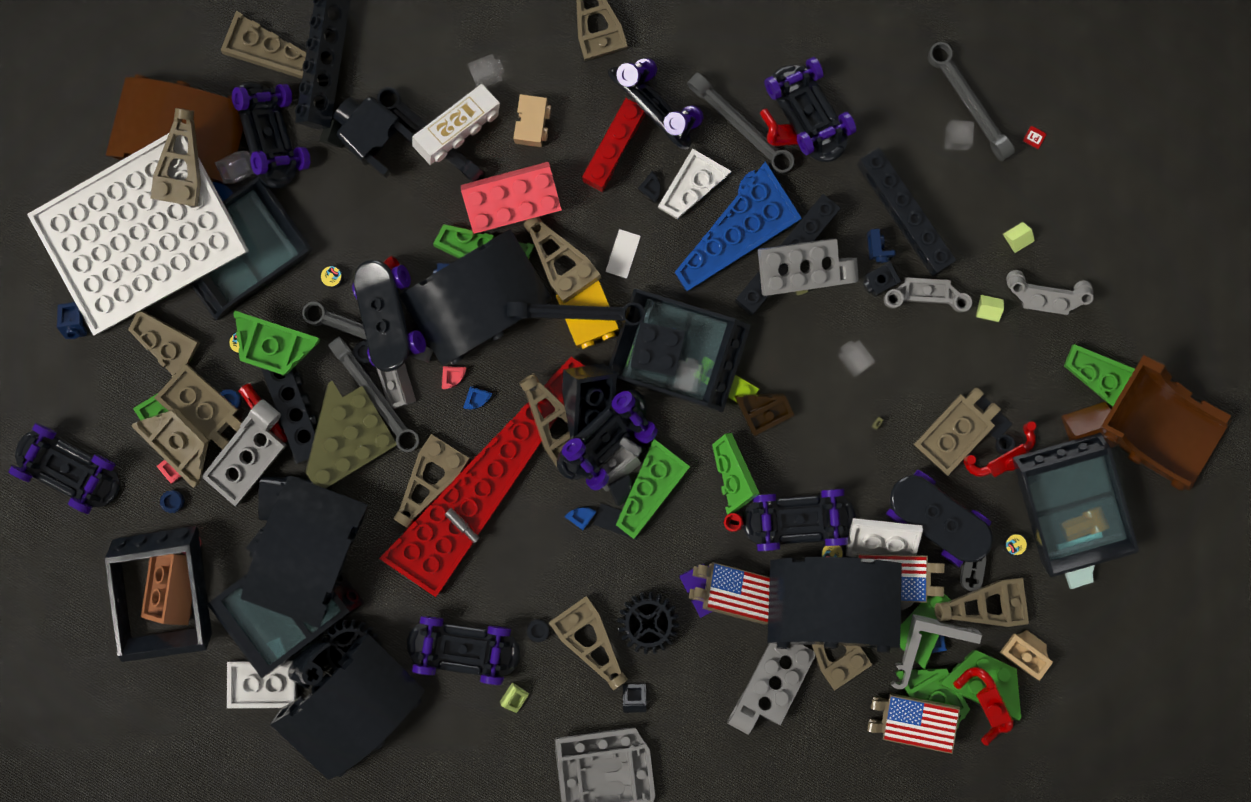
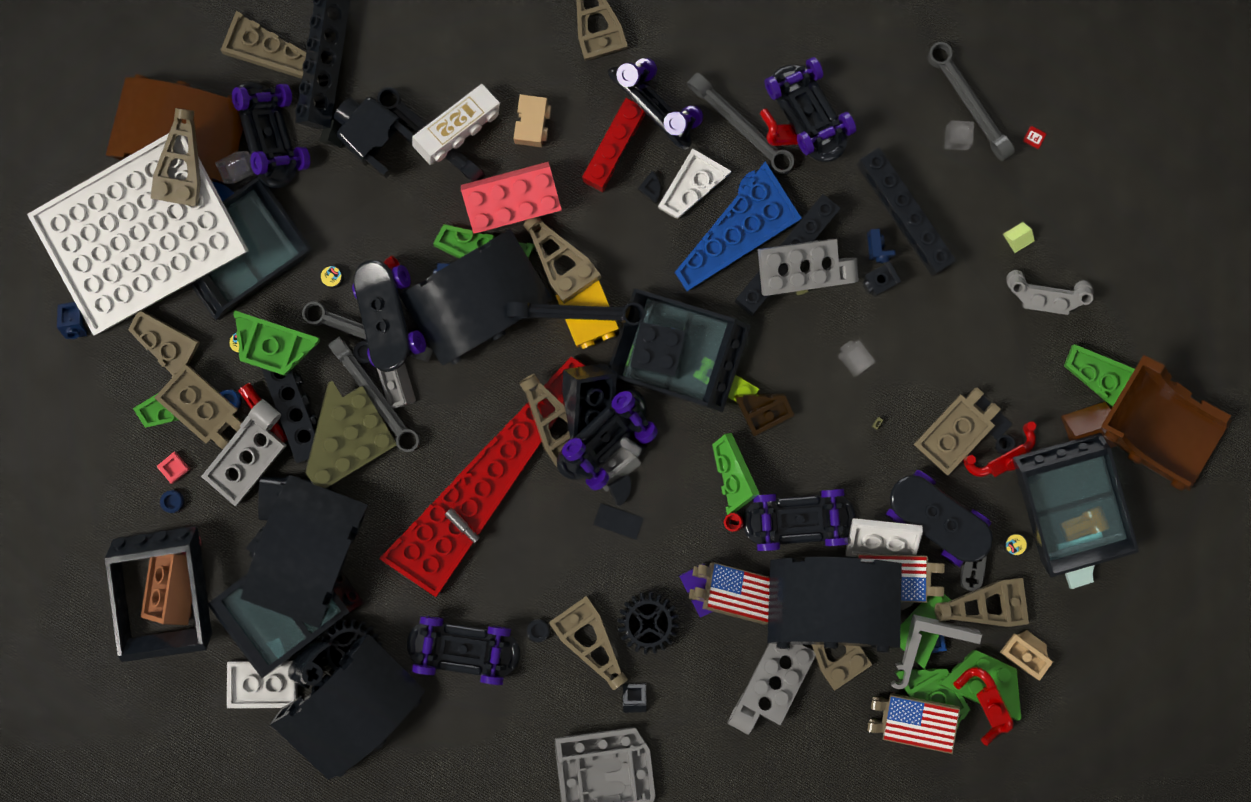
black piece [8,423,120,514] -> none
dark tan wing [131,408,209,488] -> none
dark tan plate [393,434,470,528] -> none
coral tile [442,366,466,389] -> none
blue tile [463,386,492,409] -> none
clear brick [468,54,504,87] -> none
yellowish green slope [500,682,529,713] -> none
blue tile [565,507,596,530] -> none
white sticker [606,229,641,278] -> none
bright green wing [616,439,690,539] -> none
clear brick [673,358,704,395] -> none
tile [820,544,844,557] -> none
light grey plate [884,278,972,312] -> none
yellowish green slope [976,295,1004,322] -> none

